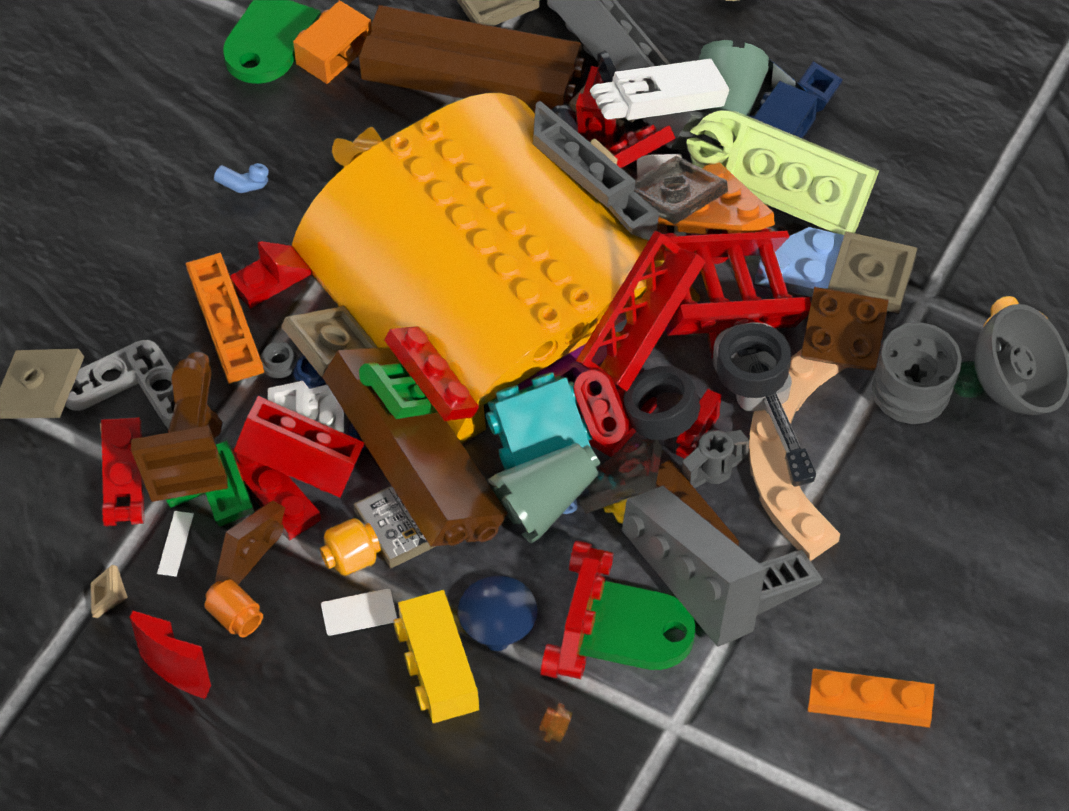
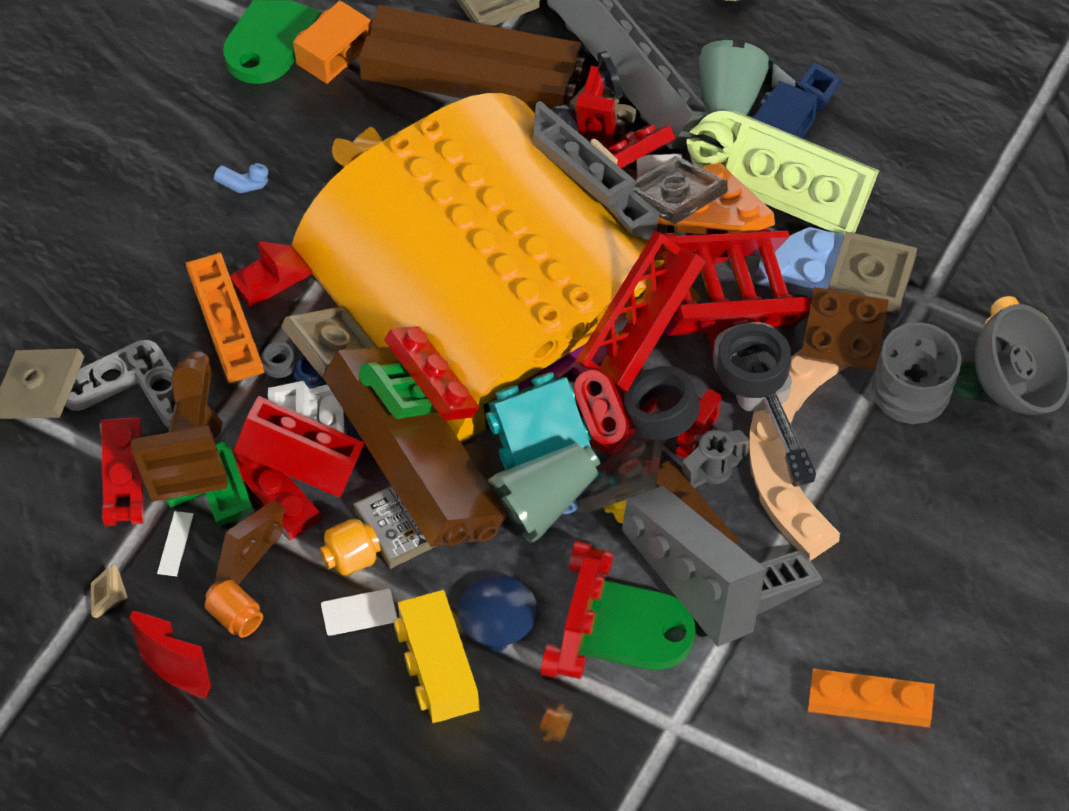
white hinge [590,59,729,120] -> none

